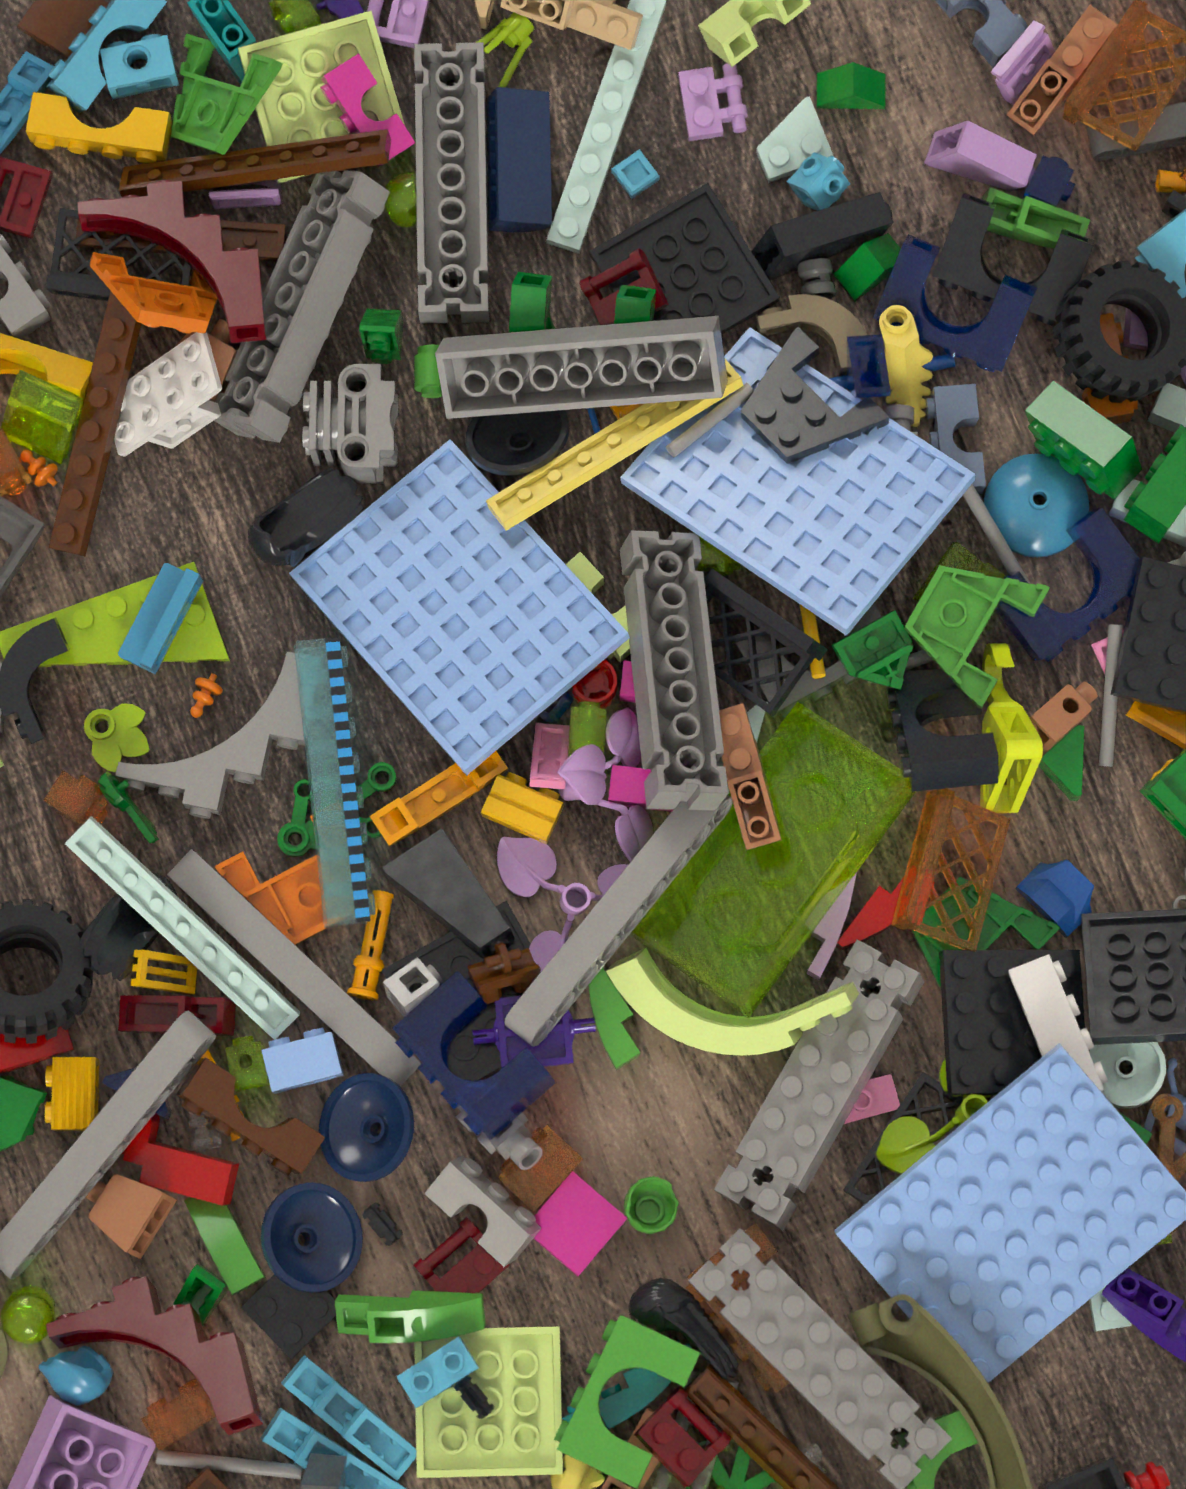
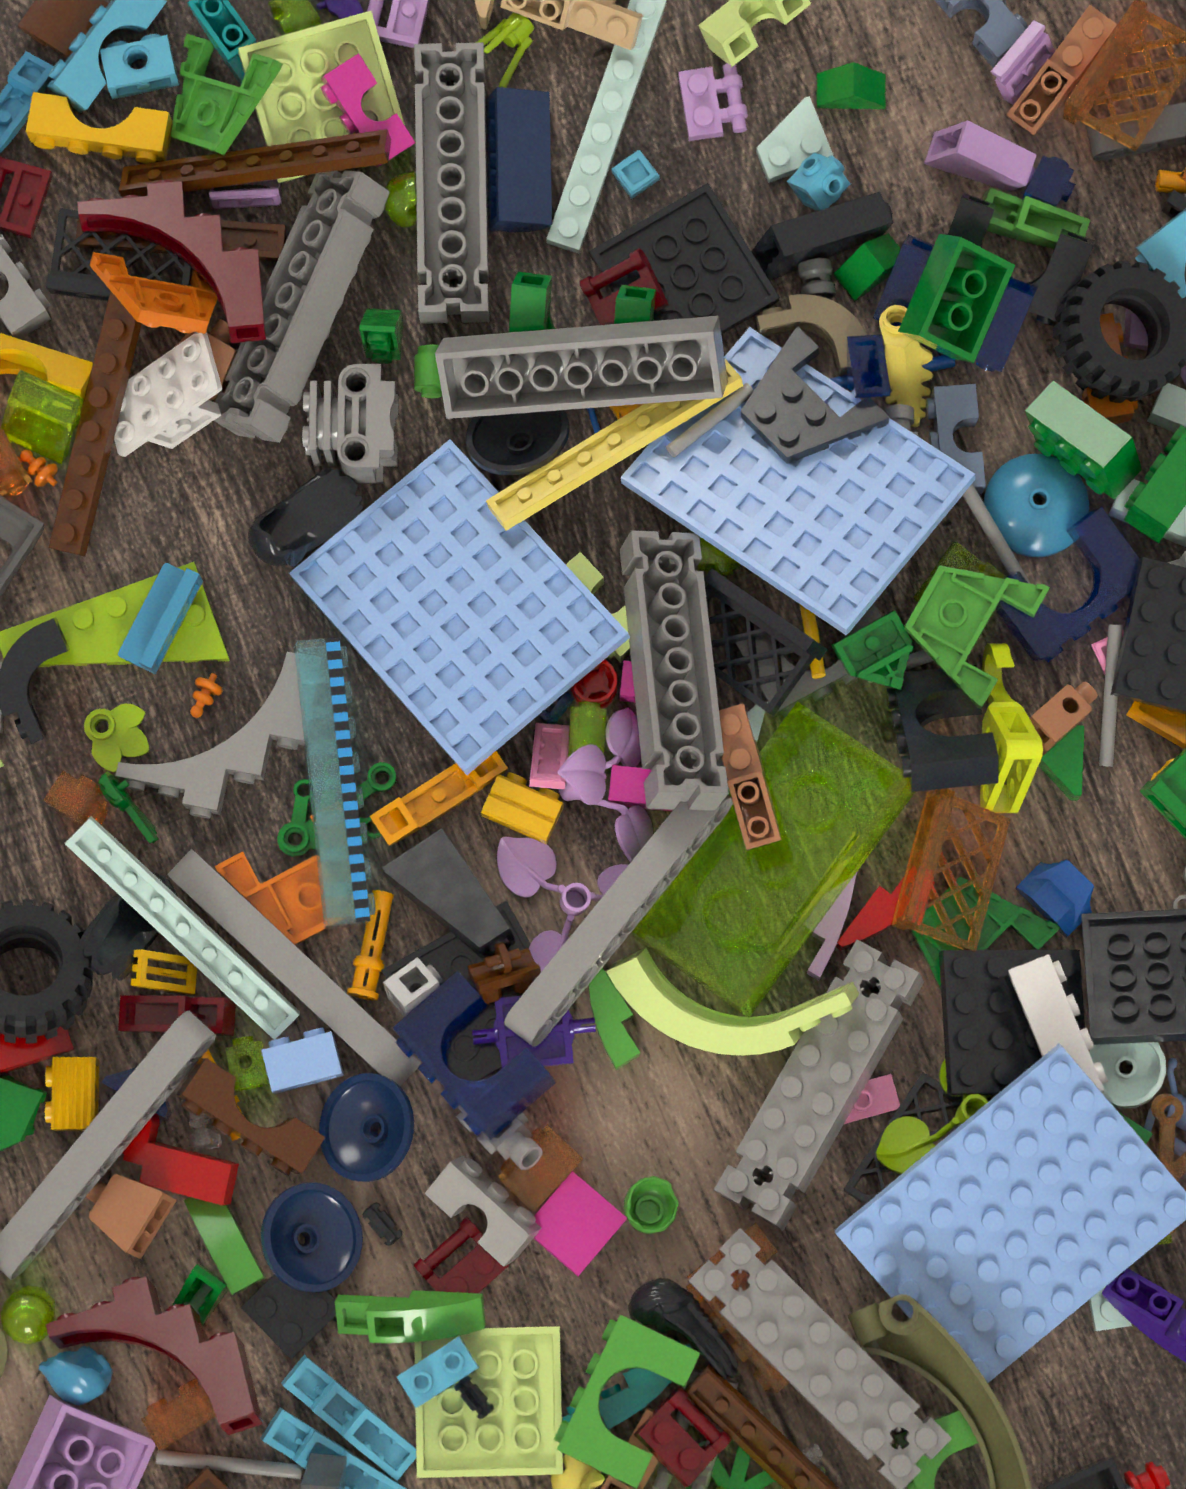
none -> green brick [898,234,1015,363]

